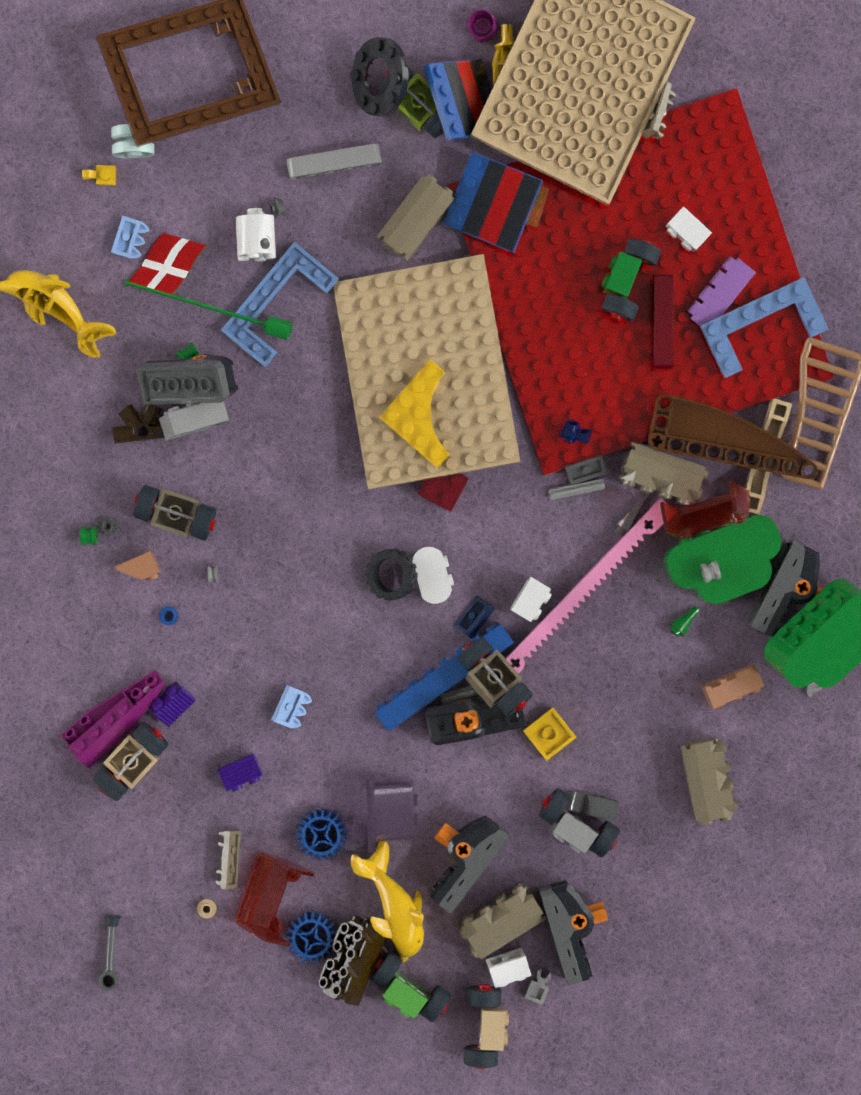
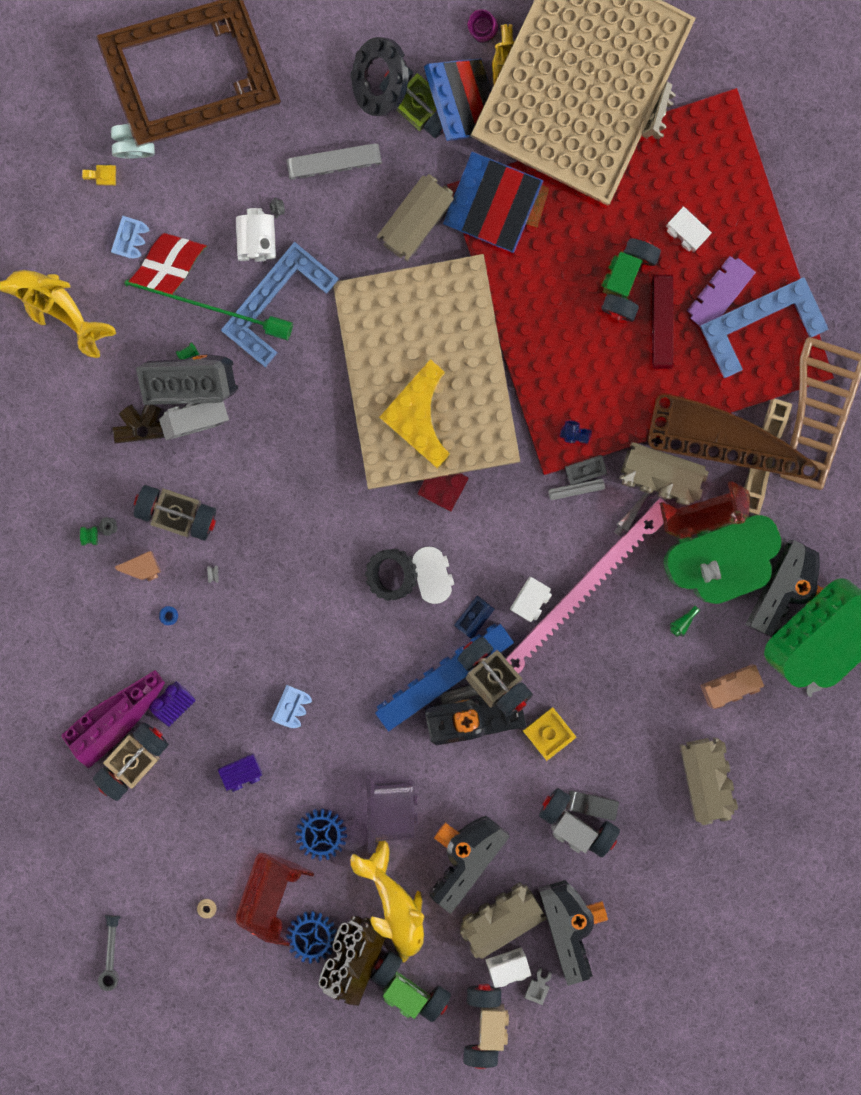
dark tan plate [216,829,241,889] -> none

